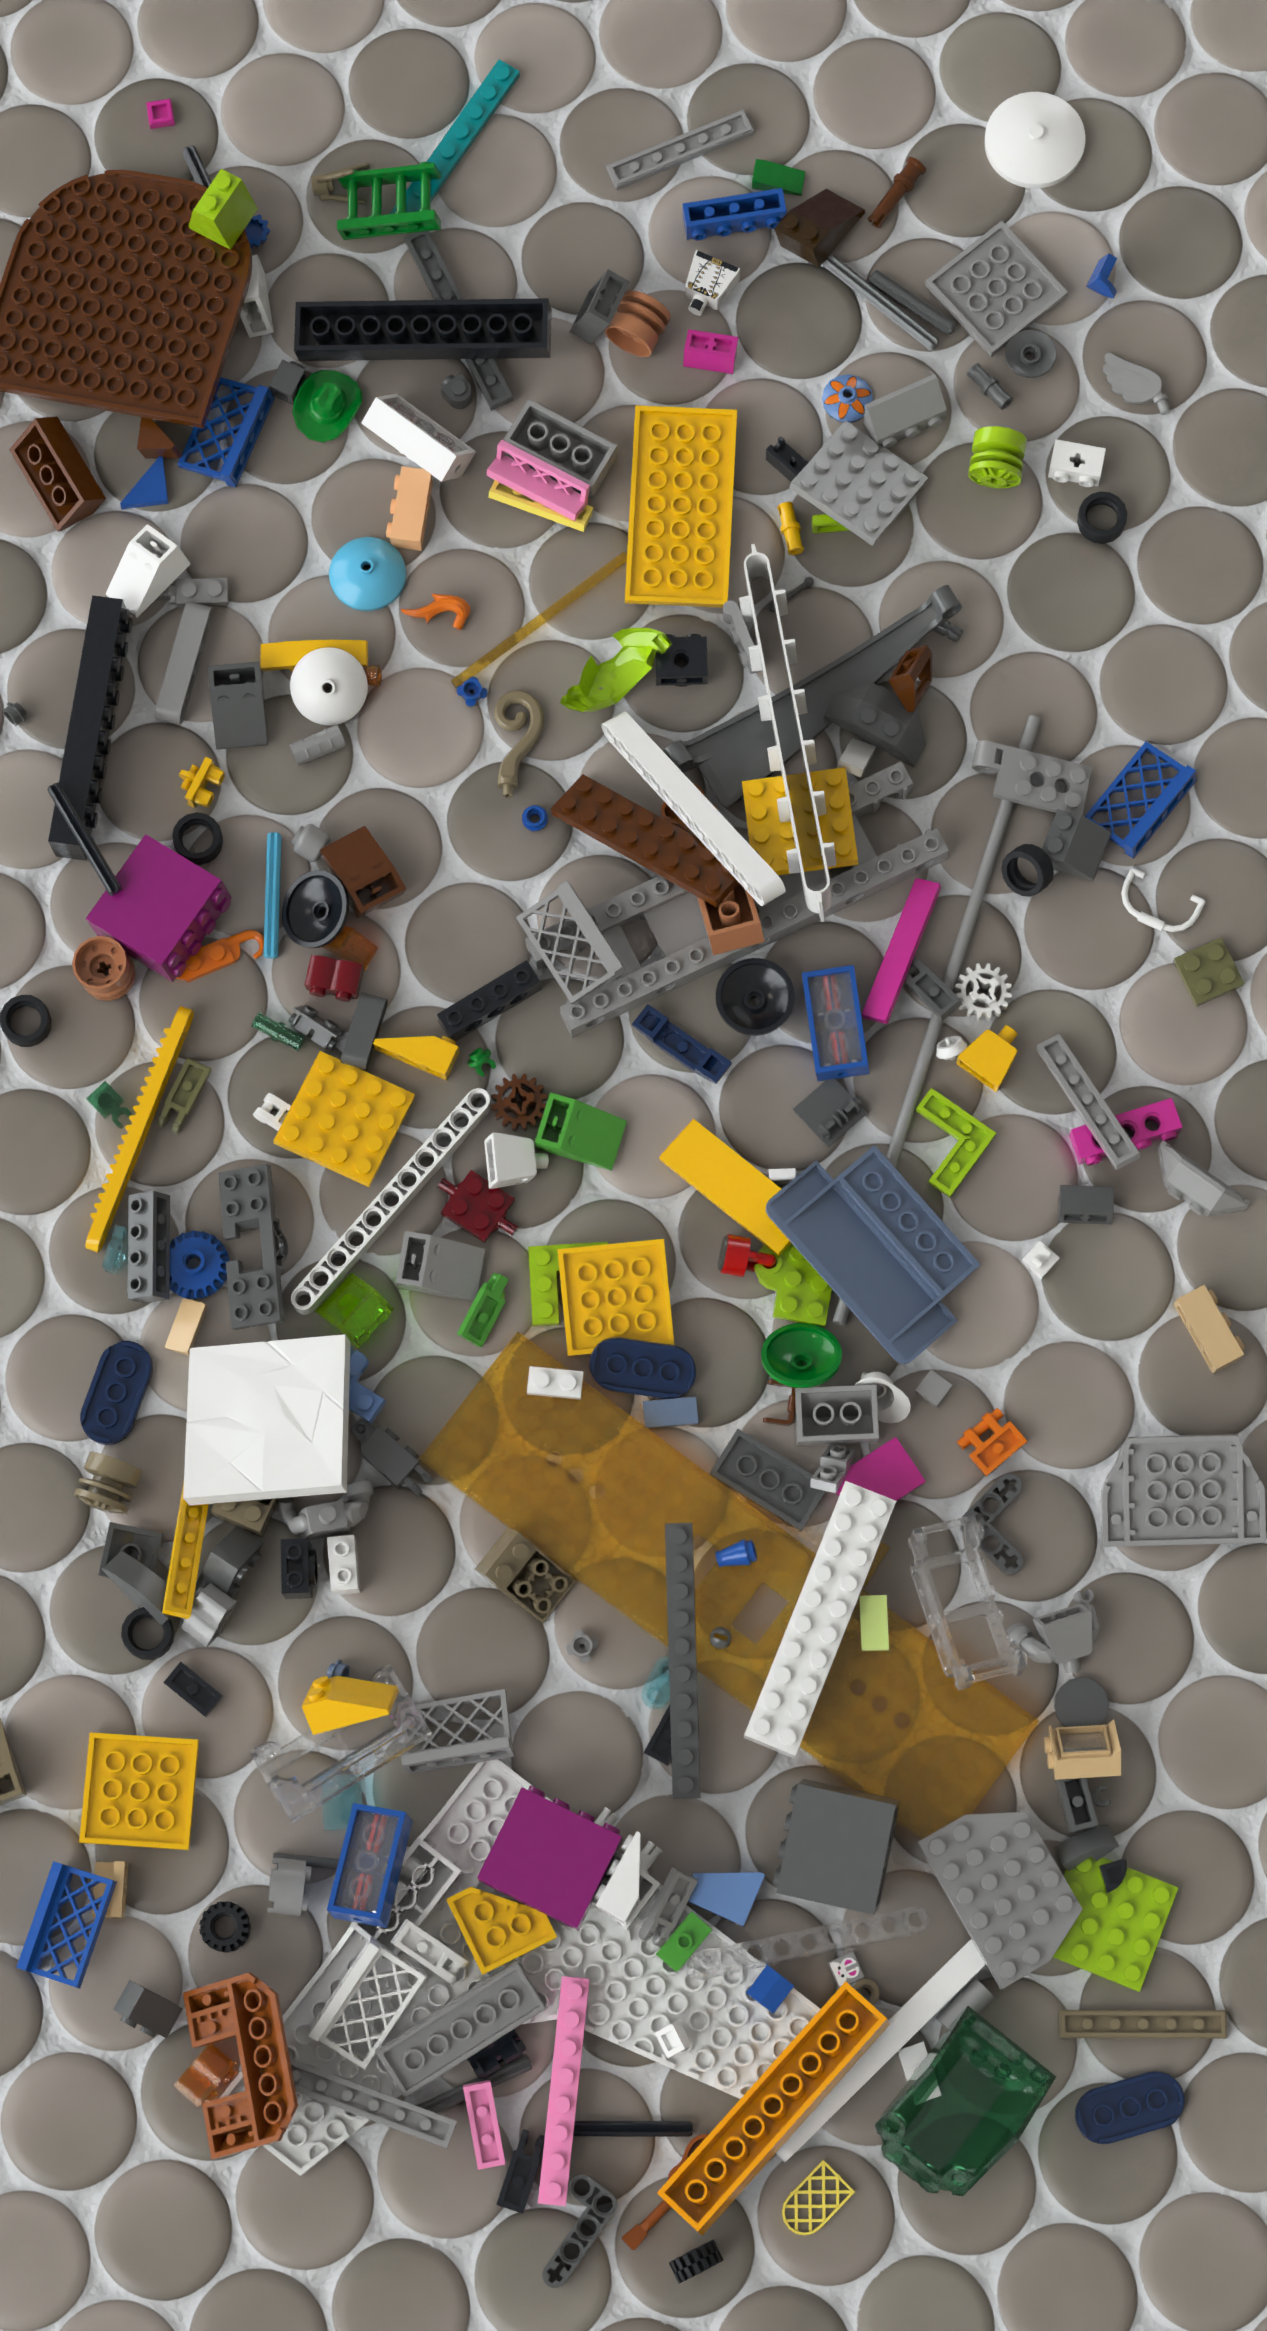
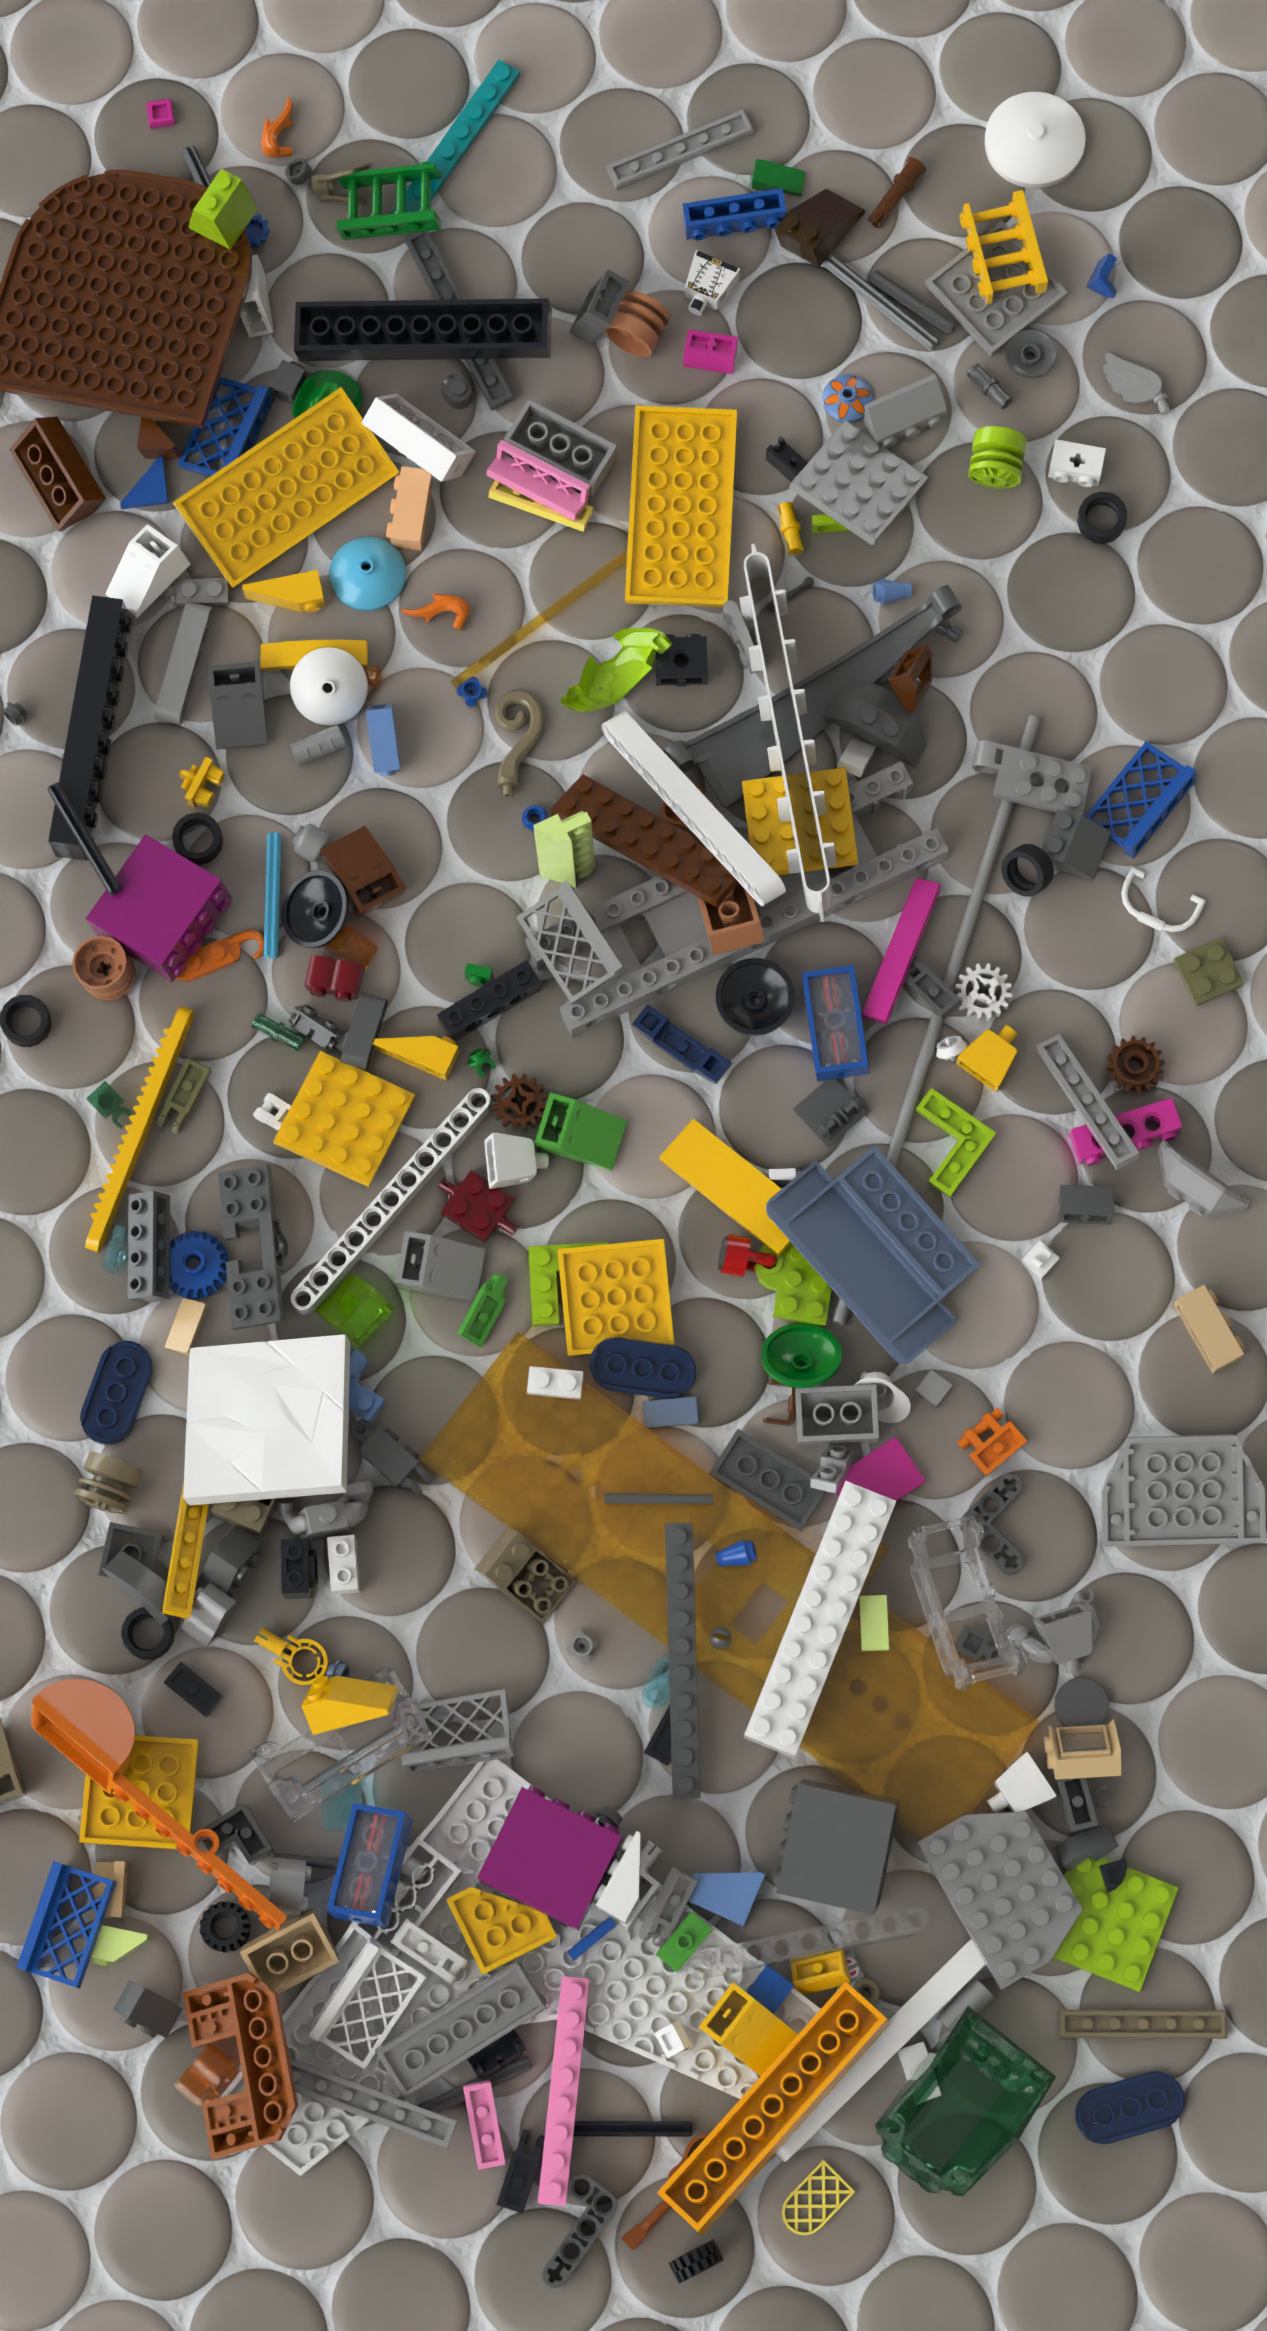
none -> orange plate [31,1679,288,1931]
none -> yellowish green slope [91,1925,151,1967]
none -> yellow plate [173,387,400,588]
none -> dark grey brick [200,1802,275,1866]
none -> tan slope [240,1906,340,1994]
none -> yellow slope [242,570,326,613]
none -> yellow pin [253,1626,328,1685]
none -> orange piece [261,97,294,158]
none -> dark grey tile [285,159,312,185]
none -> medium blue slope [366,703,400,776]
none -> green plate [464,963,494,987]
none -> yellowish green slope [533,811,595,888]
none -> blue tile [568,1917,617,1961]
none -> dark grey plate [597,1806,623,1829]
none -> dark grey bar [604,1493,713,1505]
none -> yellow slope [698,1982,798,2077]
none -> yellow slope [791,1950,851,1995]
none -> medium blue cone [872,579,912,605]
none -> dark grey plate [953,1624,1005,1666]
none -> yellow fence [959,190,1048,305]
none -> white torso [986,1752,1057,1813]
none -> reddish brown gear [1106,1036,1165,1095]

